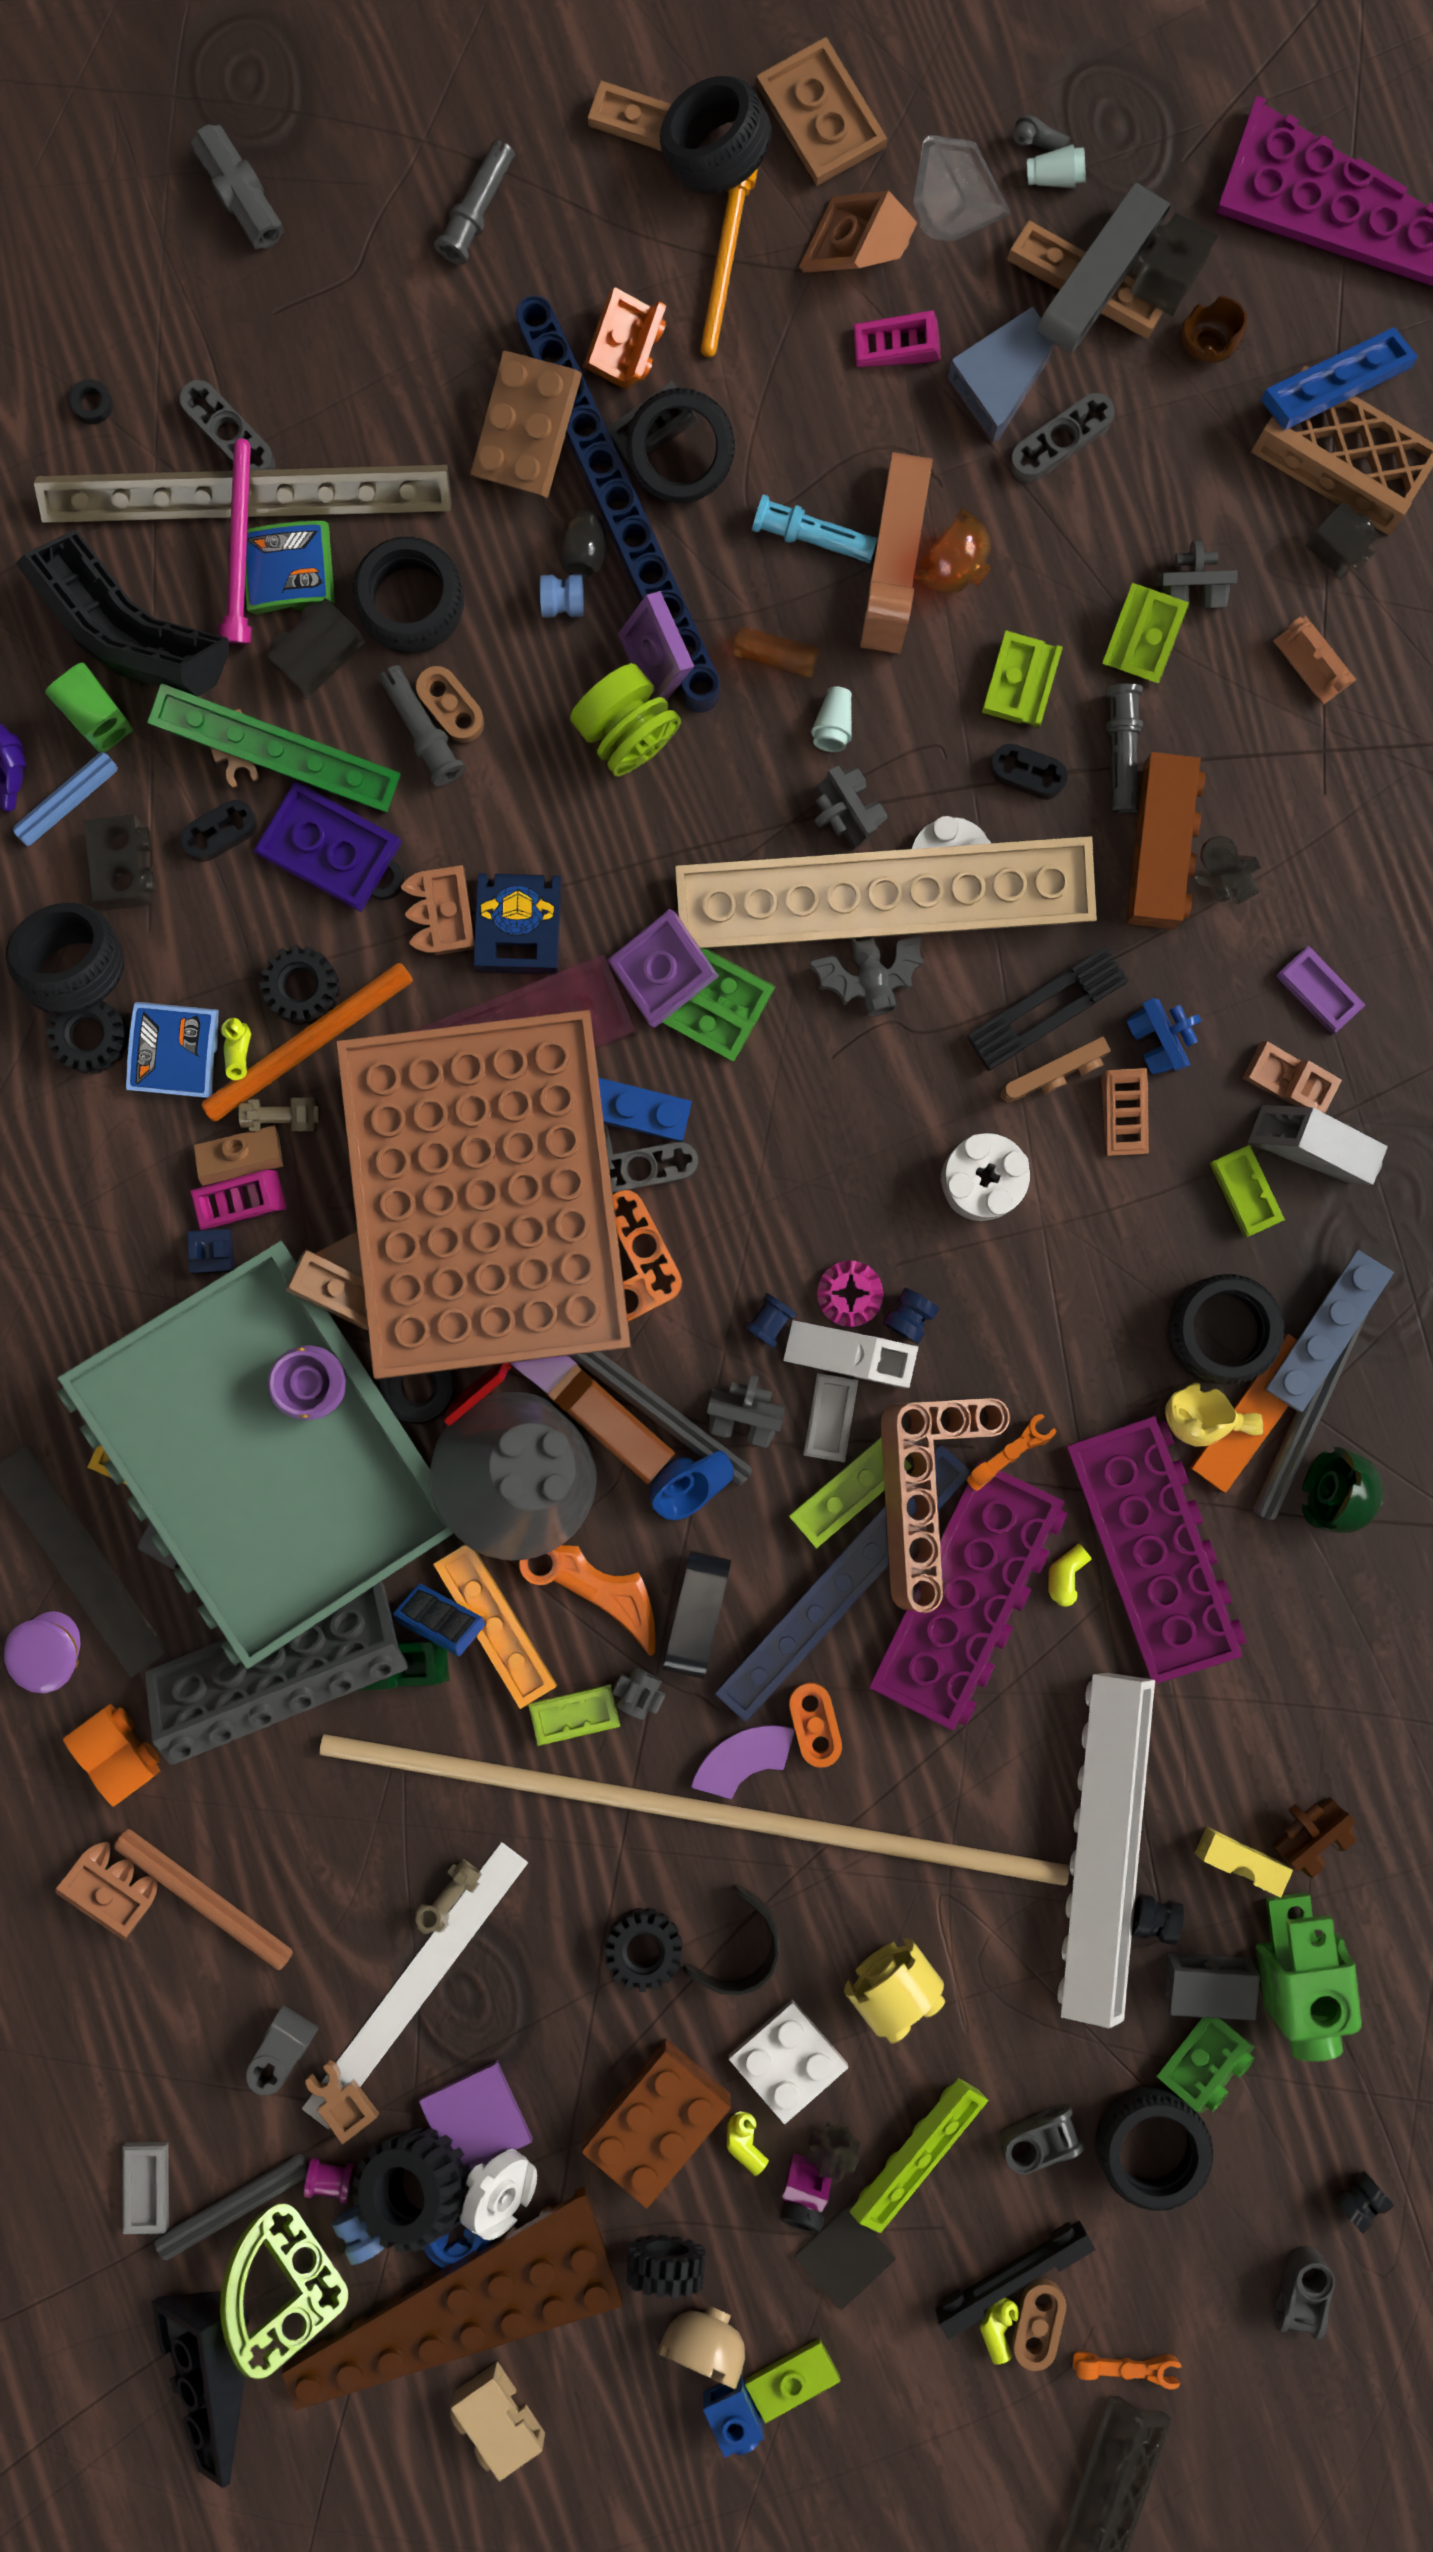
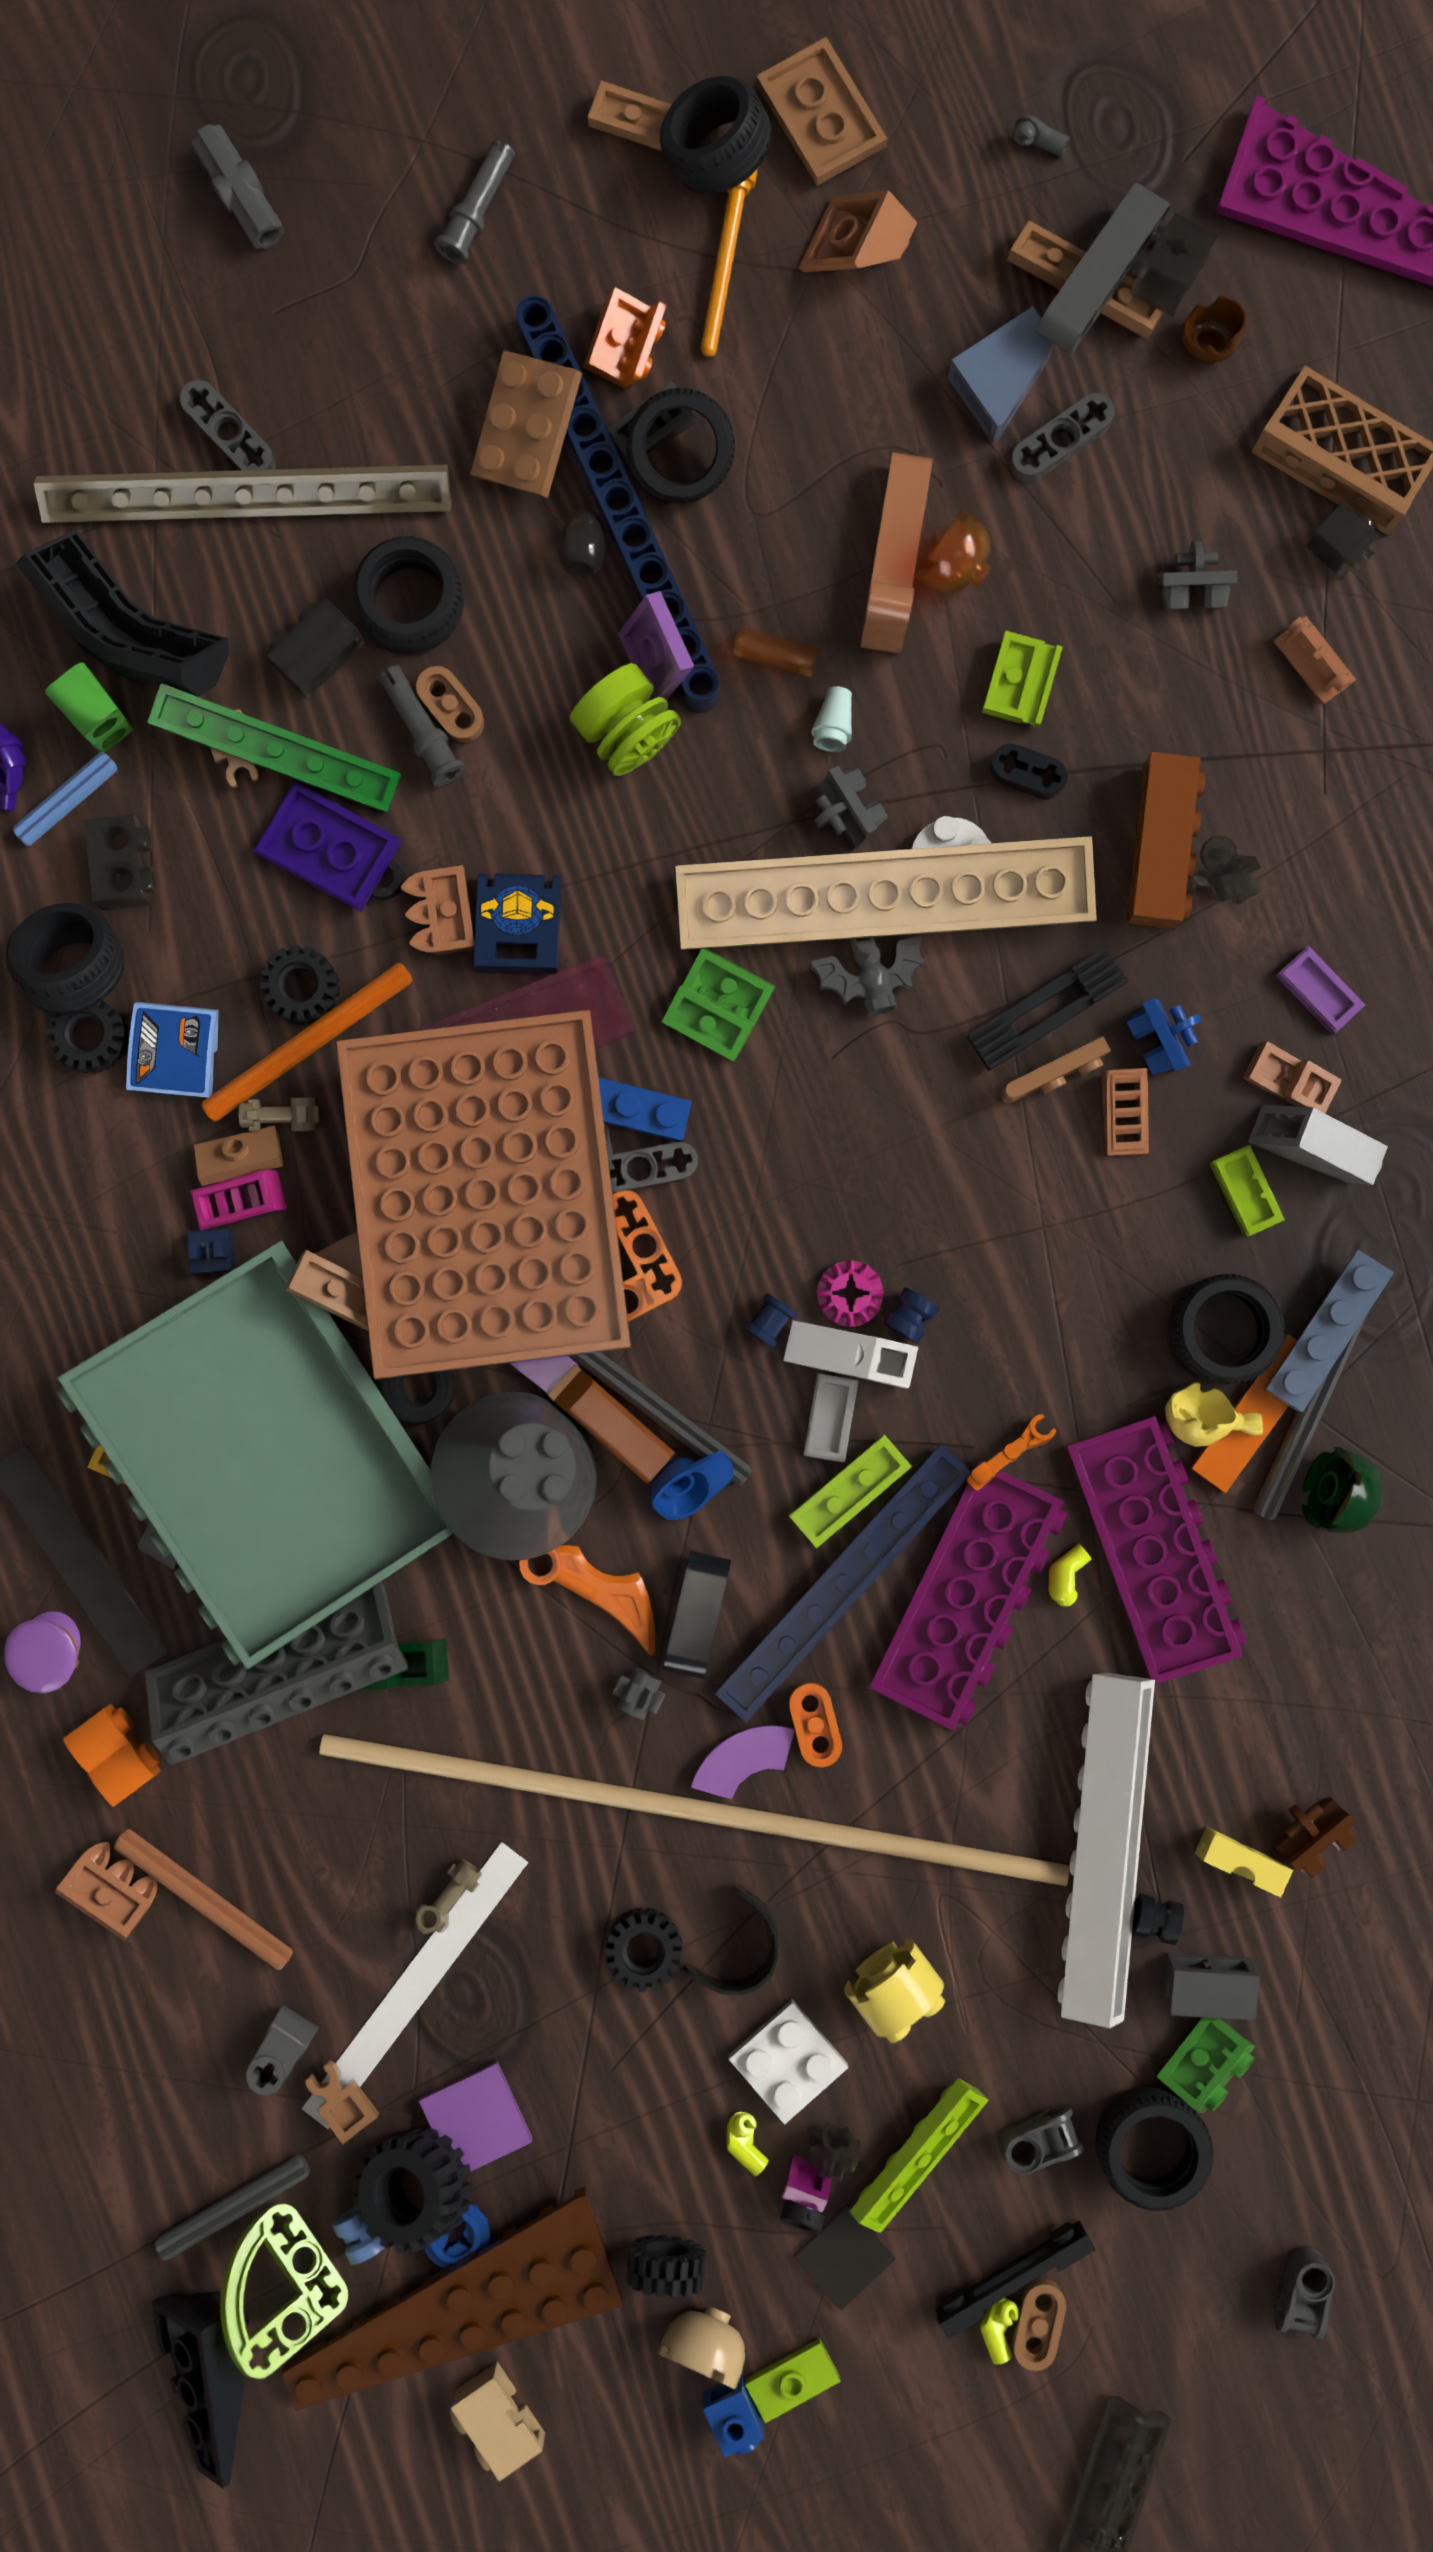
black piece [69,379,113,424] -> none
light grey tile [122,2142,169,2234] -> none
black beam [181,800,257,862] -> none
dark pink piece [218,438,252,645] -> none
neon yellow arm [221,1018,251,1080] -> none
slope [245,521,335,615] -> none
medium lavender piece [267,1345,346,1420] -> none
magenta bush [304,2157,355,2204] -> none
tile [393,1583,486,1657] -> none
light orange plate [433,1545,557,1709] -> none
red piece [444,1363,512,1427] -> none
white plate [460,2148,537,2240] -> none
lime plate [528,1684,621,1746] -> none
medium blue wheel [540,575,584,617] -> none
dark orange brick [581,2038,731,2209] -> none
medium lavender tile [607,909,719,1027] -> none
dark grey hips [707,1374,785,1448] -> none
medium azure pin [752,494,878,564] -> none
dark pink slope [853,310,941,367] -> none
nougat beam [881,1398,1010,1613] -> none
clear slope [913,135,1010,241] -> none
white brick [941,1133,1030,1221] -> none
light aqua cone [1027,144,1086,188] -> none
orange piece [1072,2351,1181,2390] -> none
lime plate [1102,583,1189,683] -> none
dark grey pin [1106,684,1143,814] -> none
bright green piece [1256,1892,1362,2062] -> none
blue plate [1261,327,1418,430] -> none
black wheel [1333,2170,1395,2234] -> none

